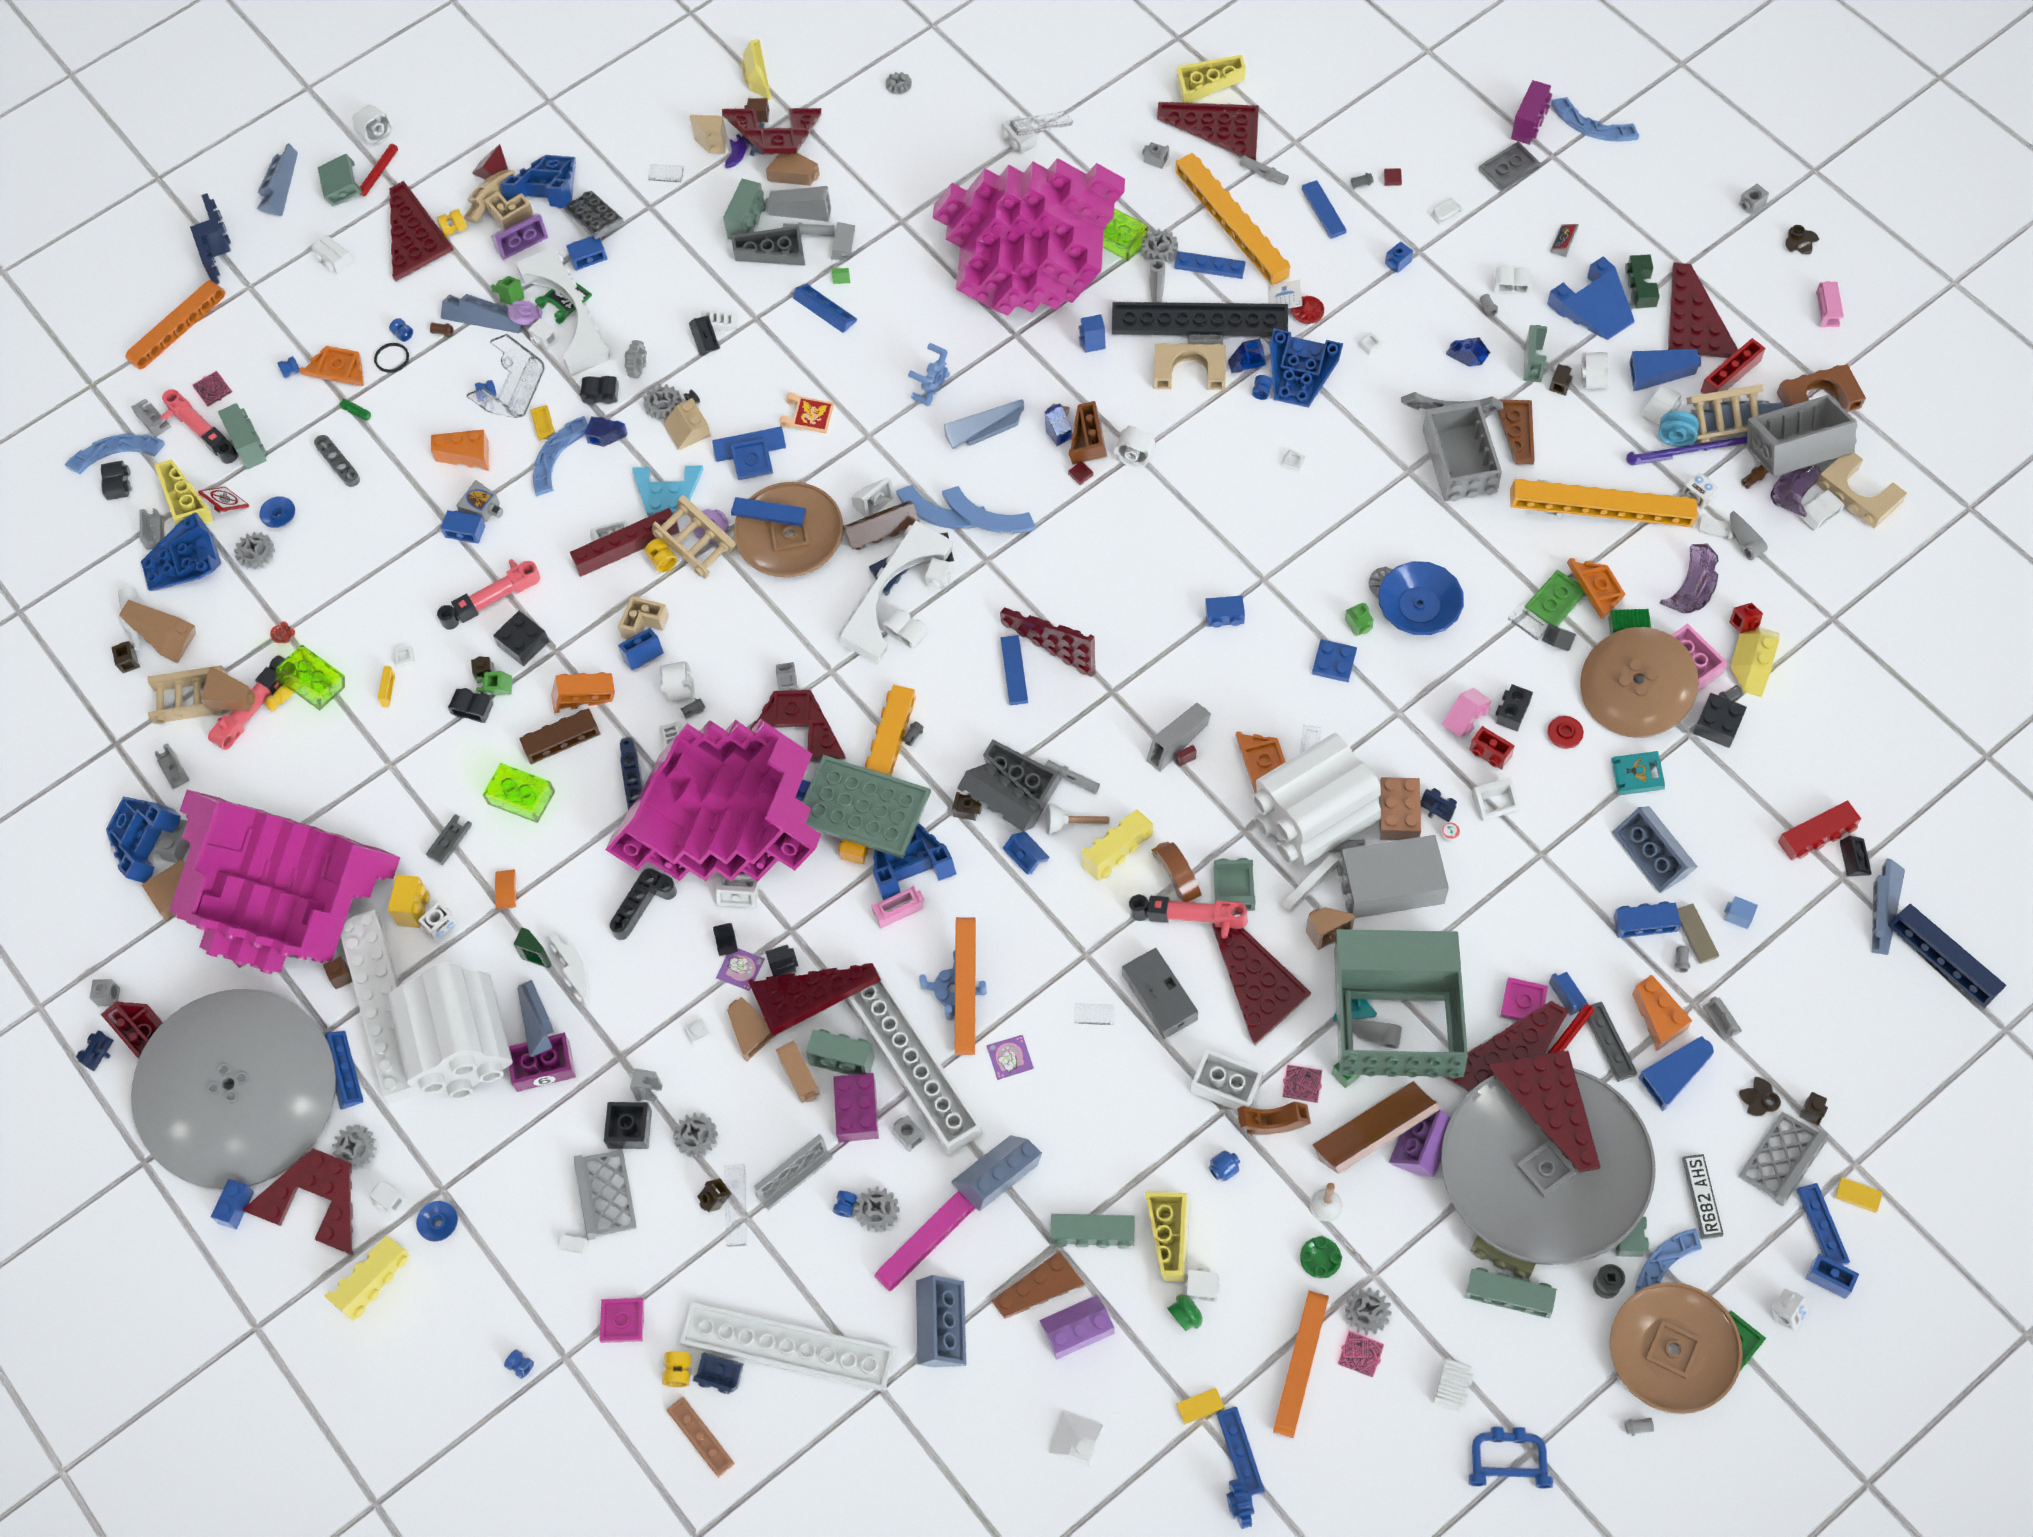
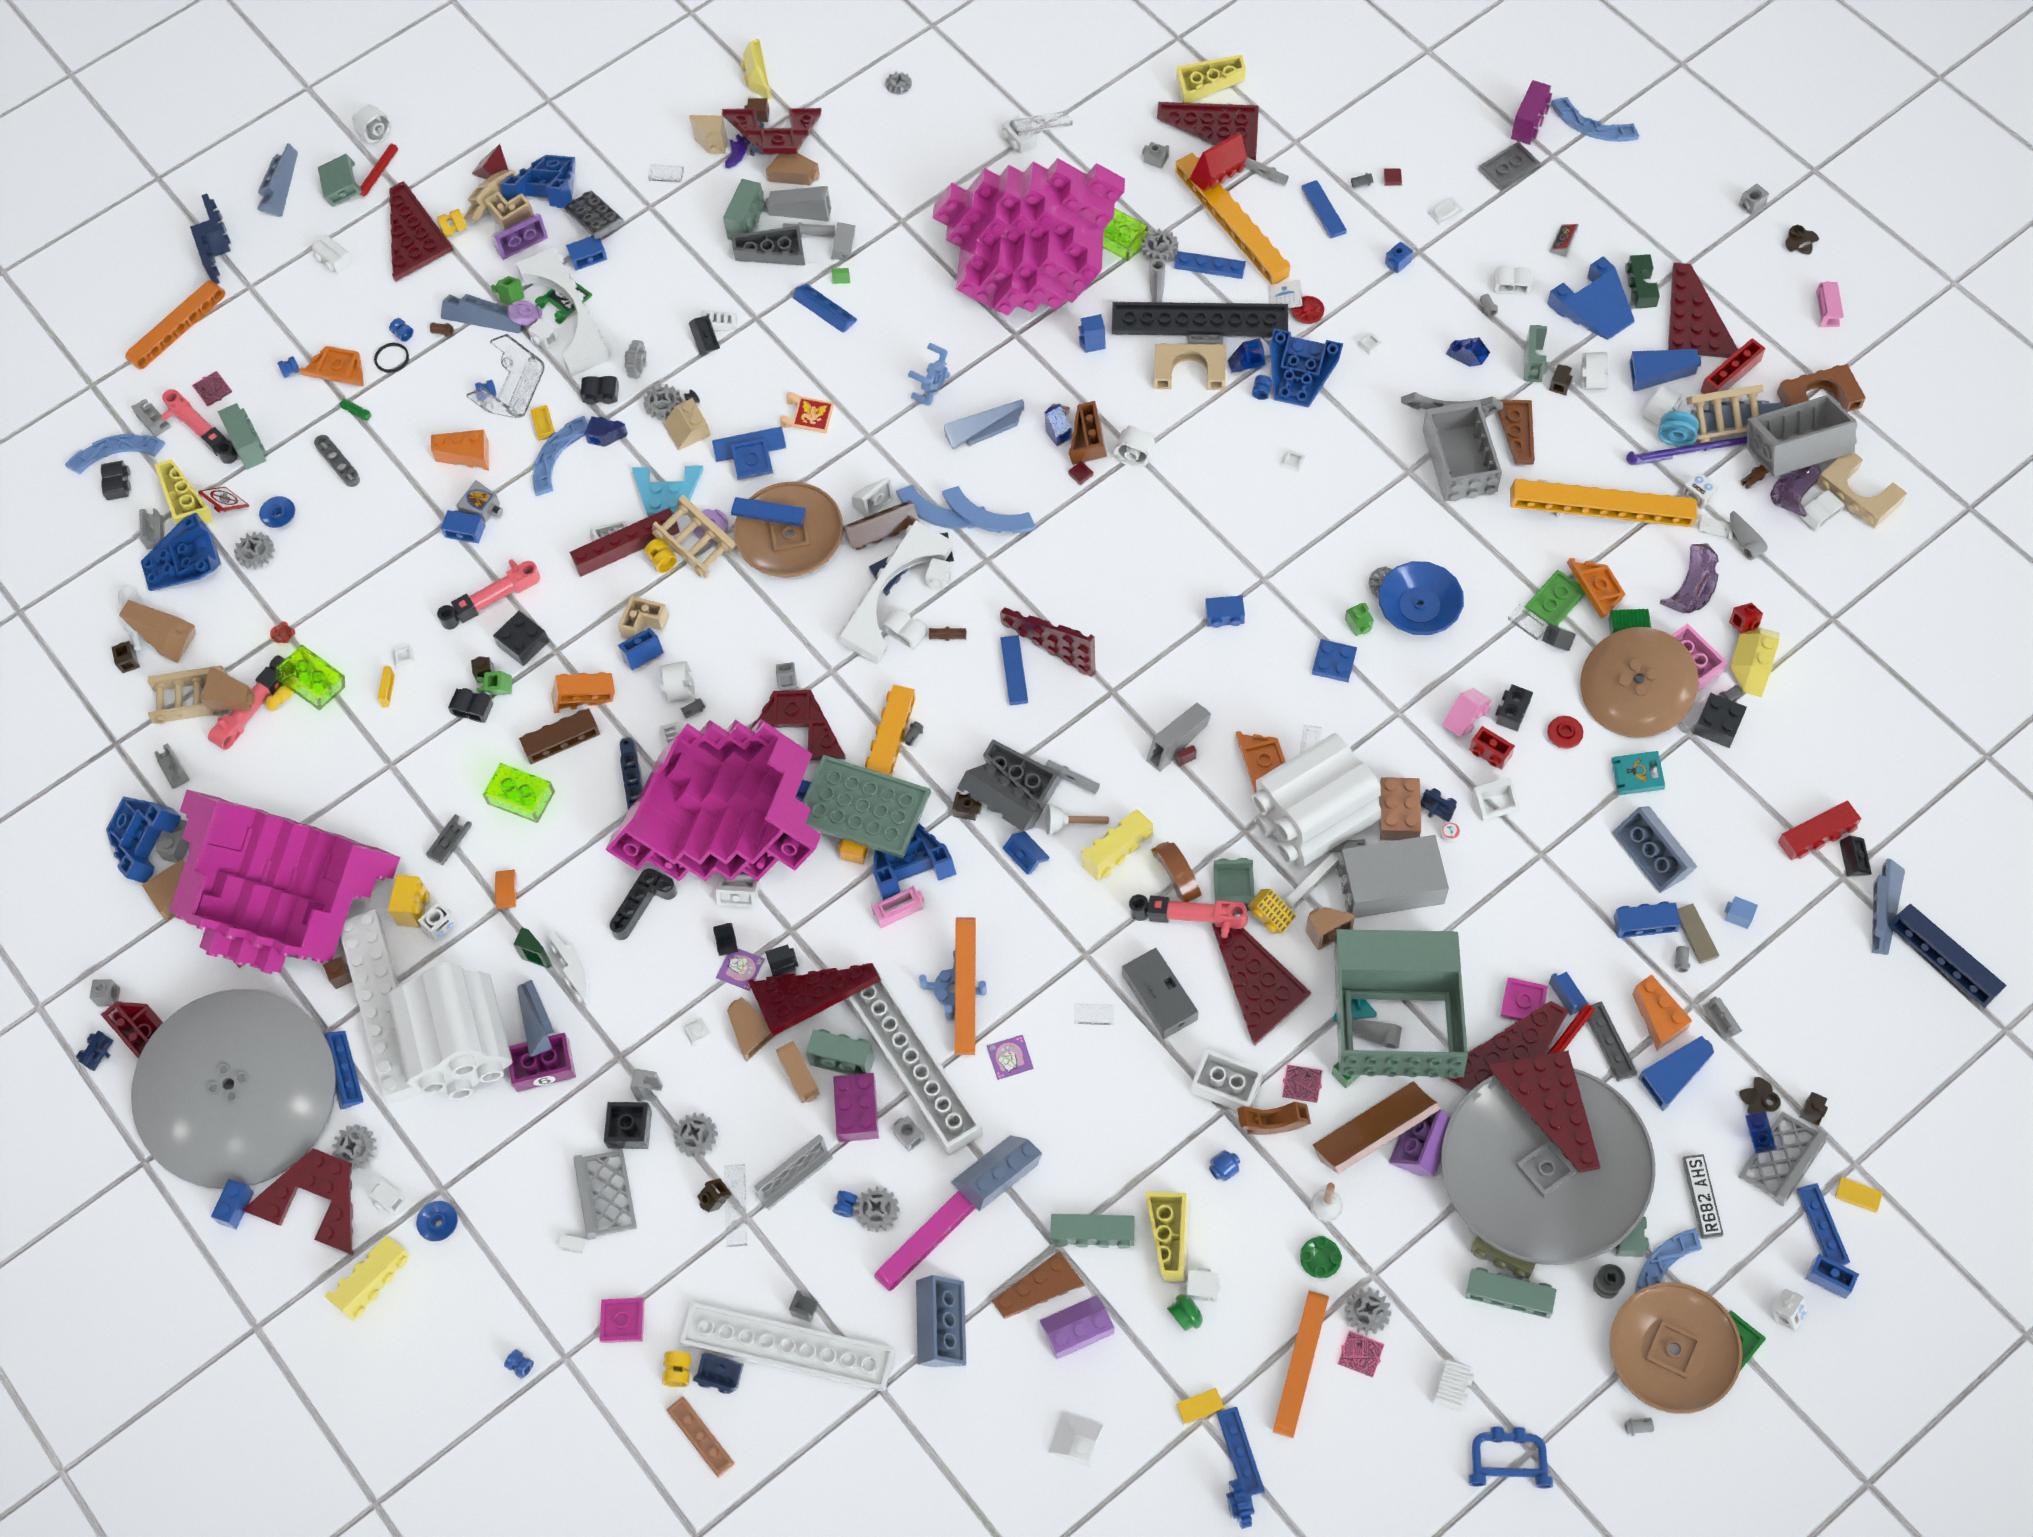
none -> dark grey panel [789,1290,819,1323]
none -> reddish brown pin [929,626,967,641]
none -> red slope [1189,133,1247,192]
none -> yellow brick [1248,889,1296,934]
none -> clear blue slope [1745,1111,1777,1154]

